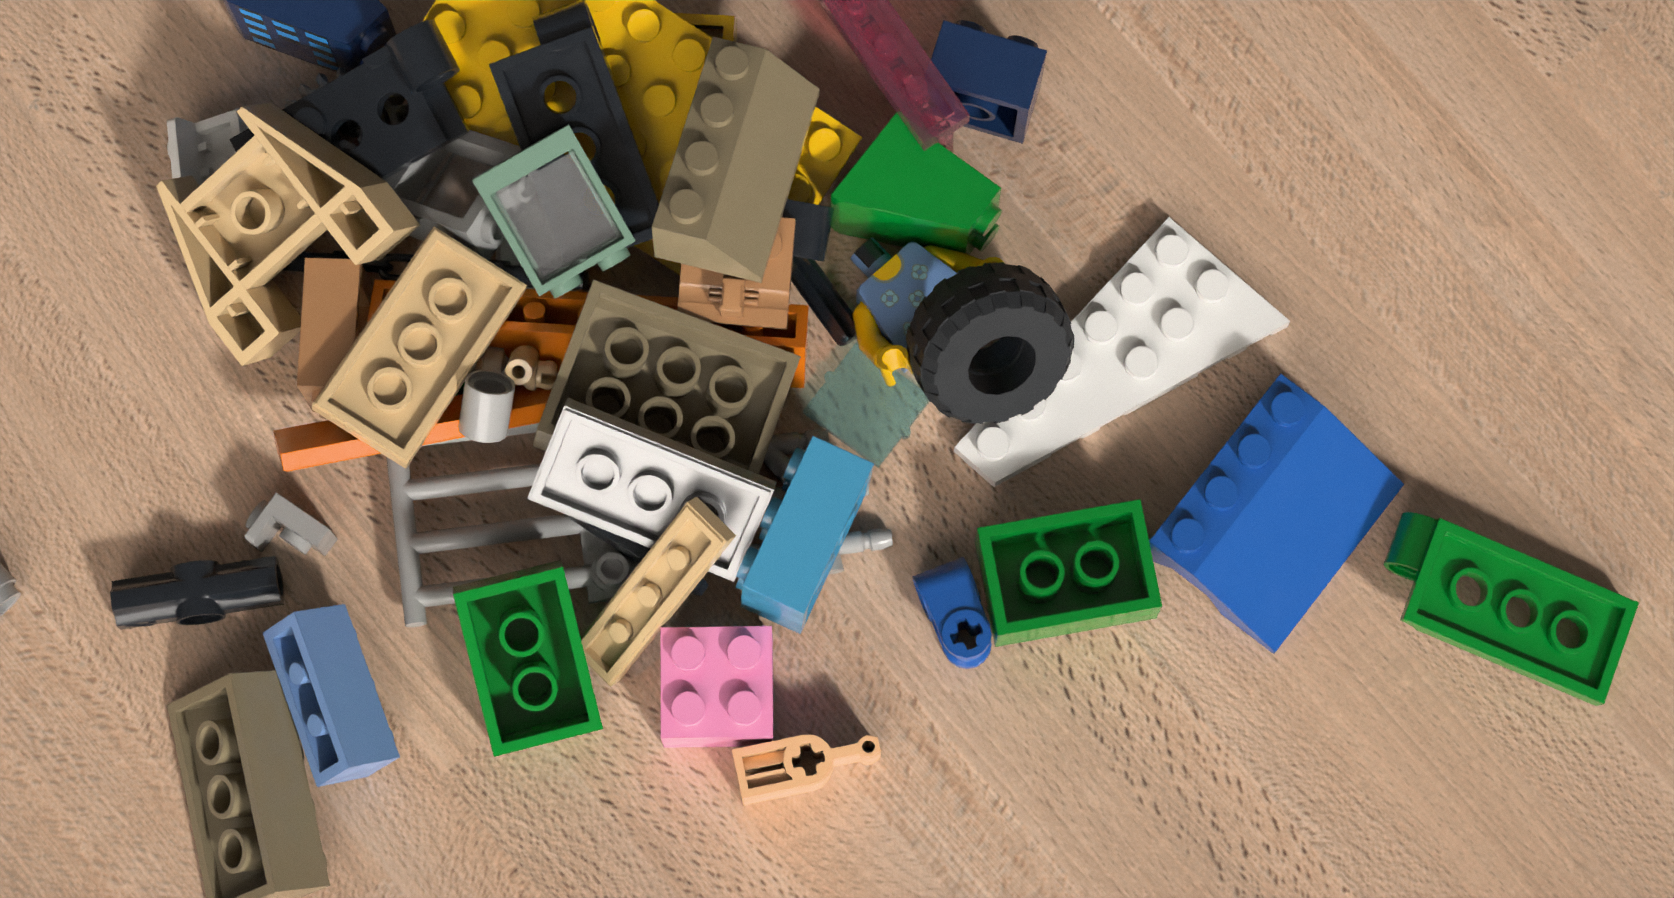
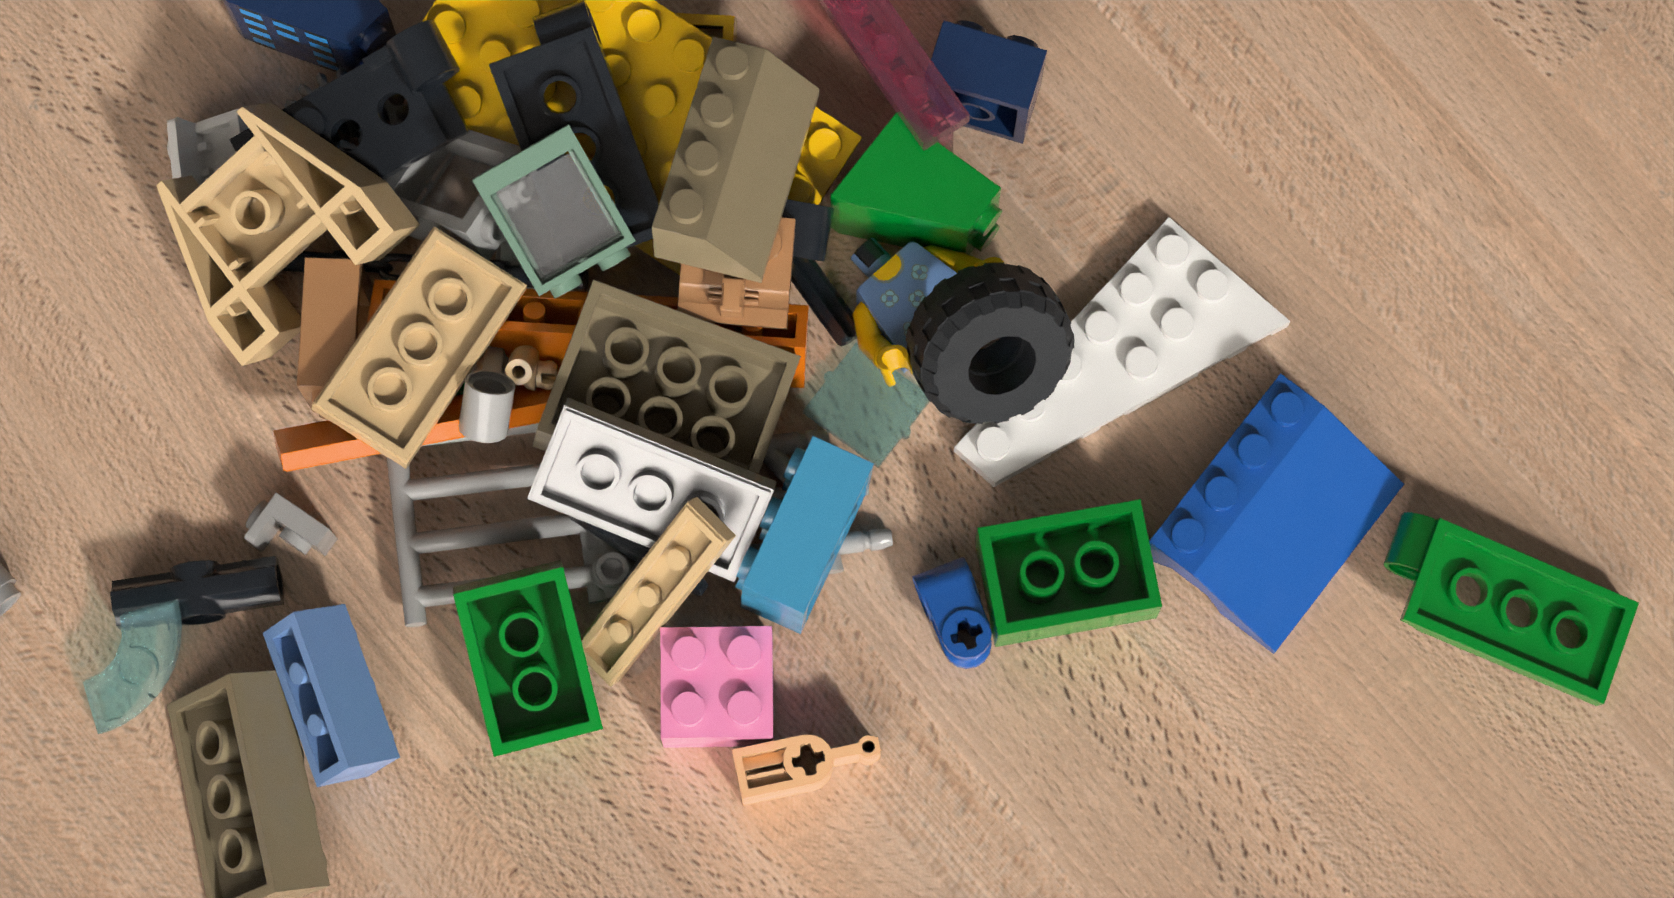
none -> clear light blue tile [83,599,182,734]

